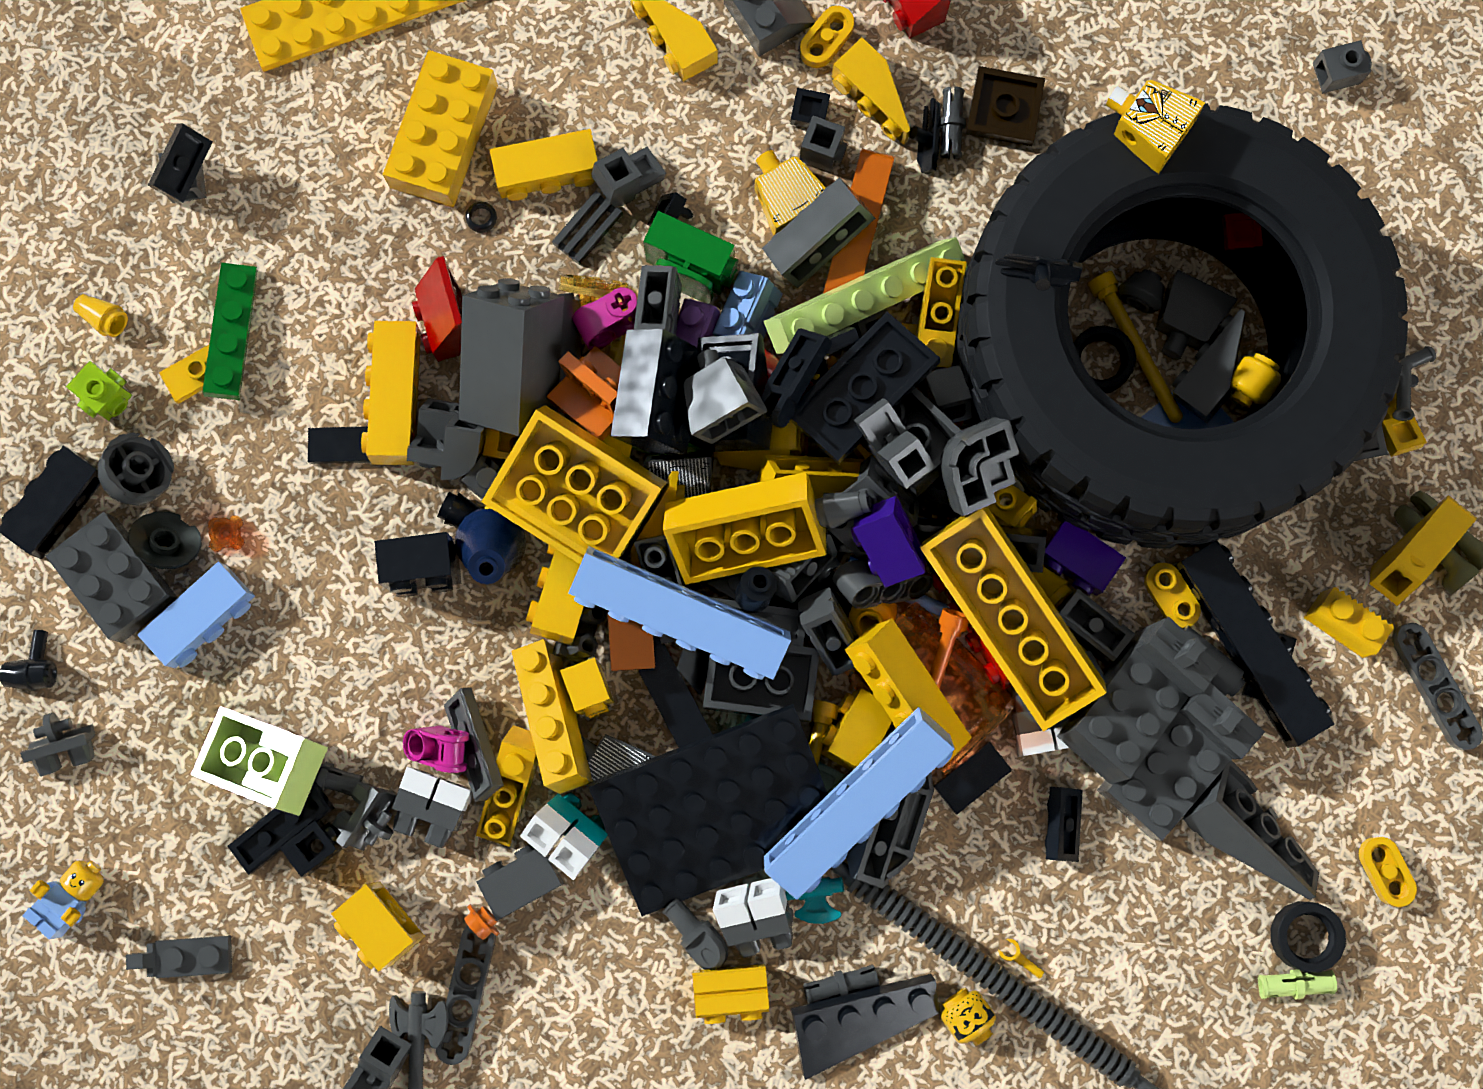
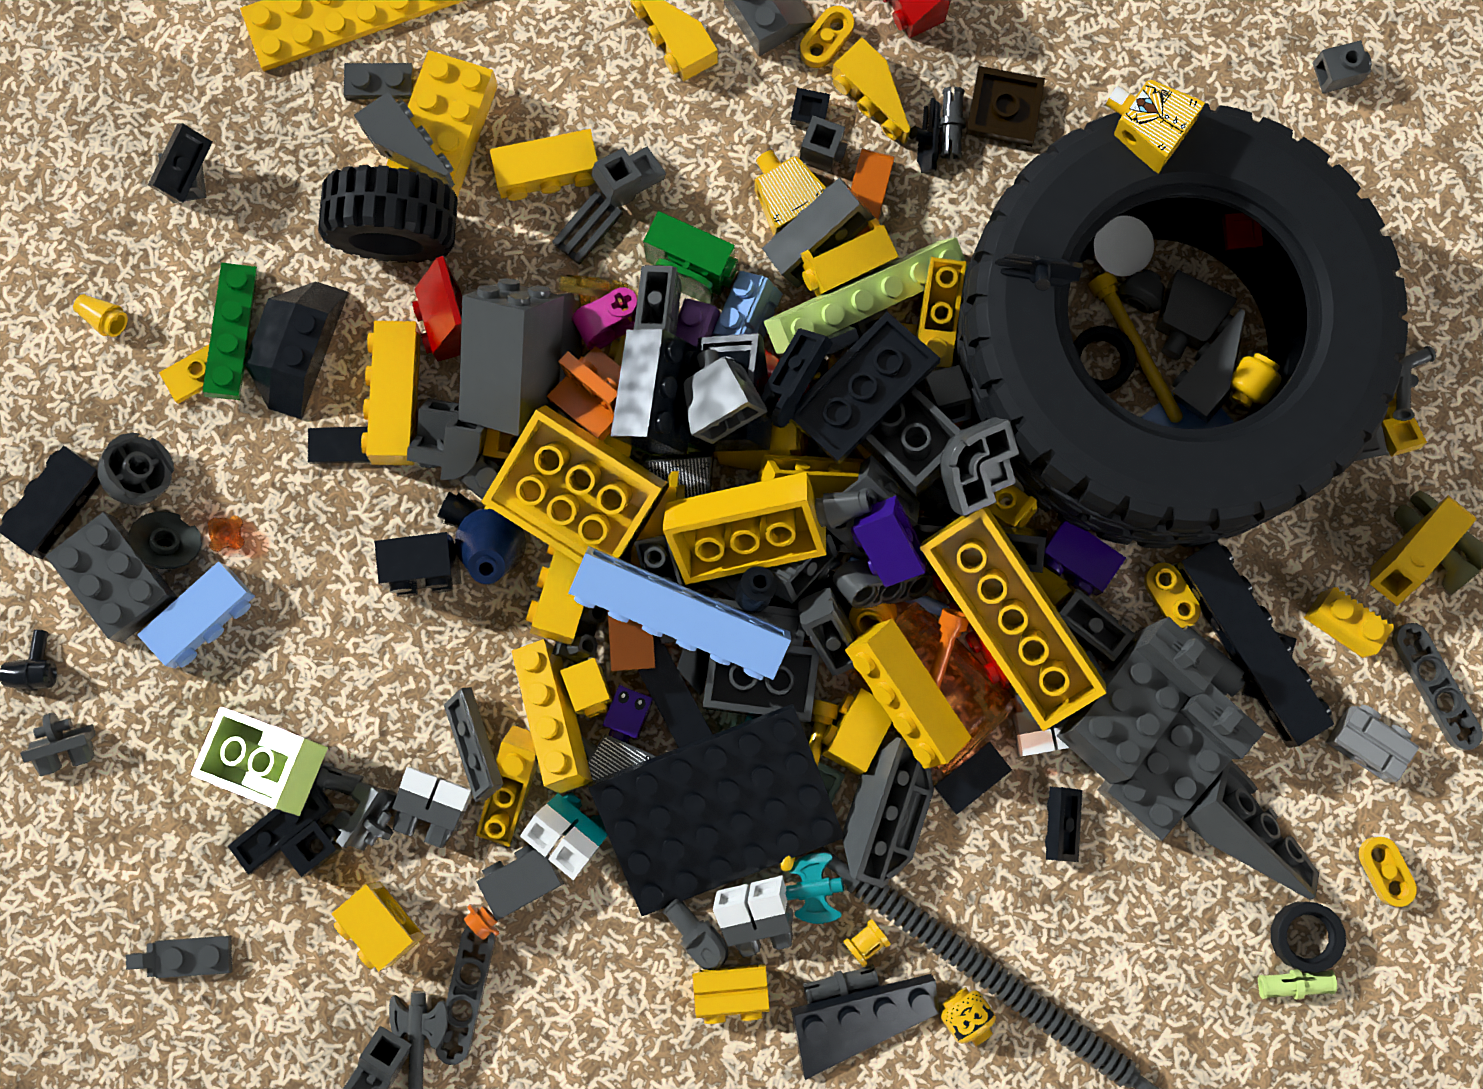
piece [22,860,104,940] -> none
lime brick [66,361,132,421] -> none
dark pink piece [403,725,470,773] -> none
black piece [465,201,497,233] -> none
black tile [647,192,693,226] -> none
light blue brick [764,707,955,900] -> none
dark grey brick [854,398,936,489] -> none
yellow hand [998,939,1044,979] -> none
none -> black wedge [244,281,349,420]
none -> black tyre [318,165,458,263]
none -> dark grey plate [343,63,414,100]
none -> dark grey slope [354,91,455,187]
none -> dark purple brick [603,685,654,743]
none -> yellow brick [801,218,899,296]
none -> yellow bush [843,919,891,967]
none -> white sticker [1094,216,1154,276]
none -> light grey brick [1325,704,1419,783]

